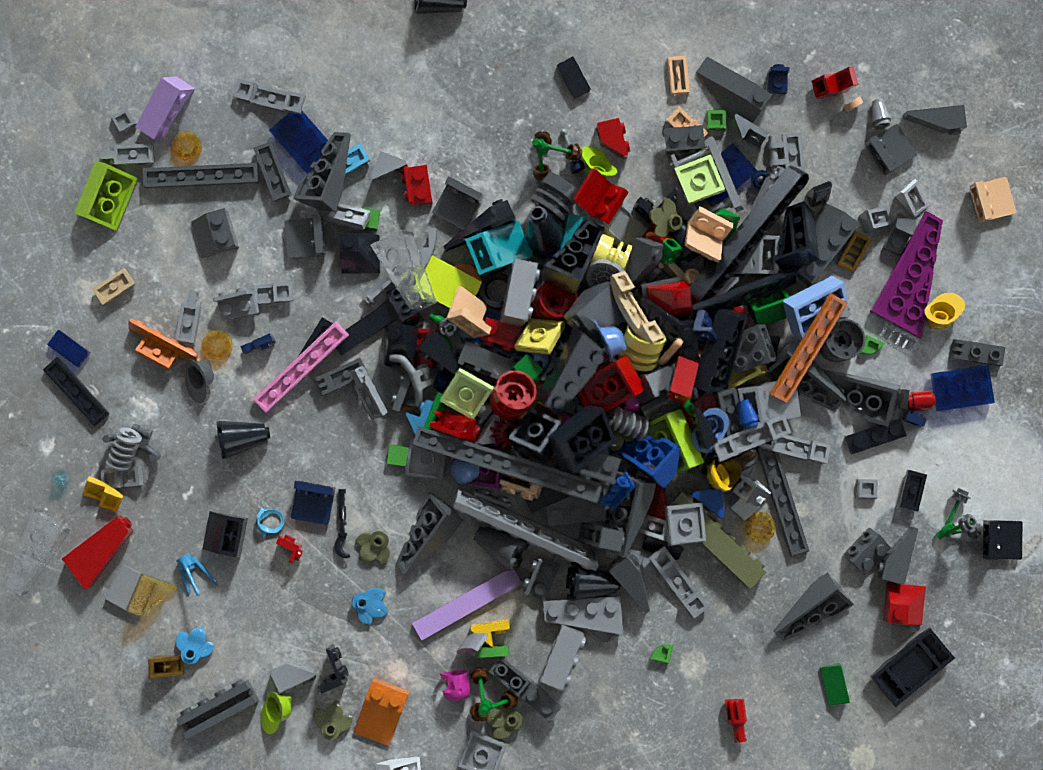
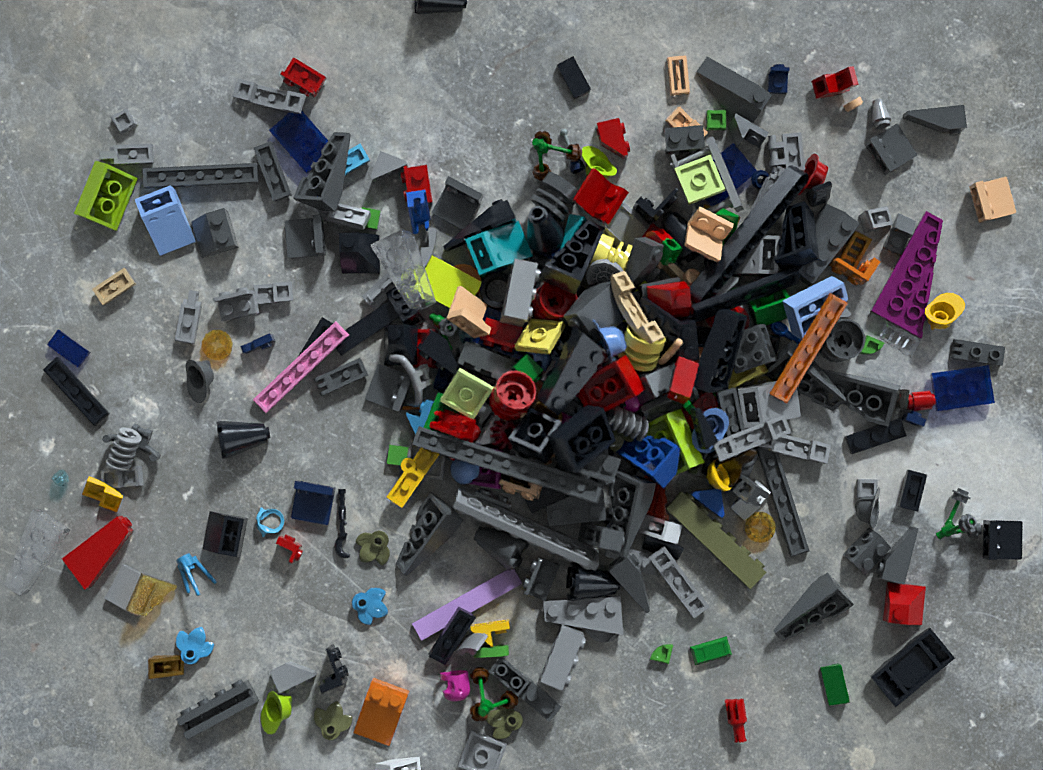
orange bracket [128,319,198,371] -> none
lavender wedge [135,76,195,139] -> none
clear yellow gear [171,130,202,161] -> none
light grey hinge [350,366,388,420] -> none
blue hinge [599,472,635,511] -> none
olive plate [650,198,682,237] -> none
light grey tile [664,503,706,546] -> none
dark blue bracket [693,310,717,342] -> none
blue cone [737,399,758,429] -> none
white slope [895,179,929,217] -> none
none -> light blue slope [134,185,196,256]
none -> red bracket [280,57,327,98]
none -> yellow hinge [387,448,440,508]
none -> blue hinge [406,190,431,234]
none -> black plate [428,606,476,665]
none -> green tile [690,636,732,666]
none -> blue piece [770,321,801,345]
none -> red piece [798,153,828,195]
none -> orange bracket [829,257,881,286]
none -> dark grey piece [855,487,880,528]

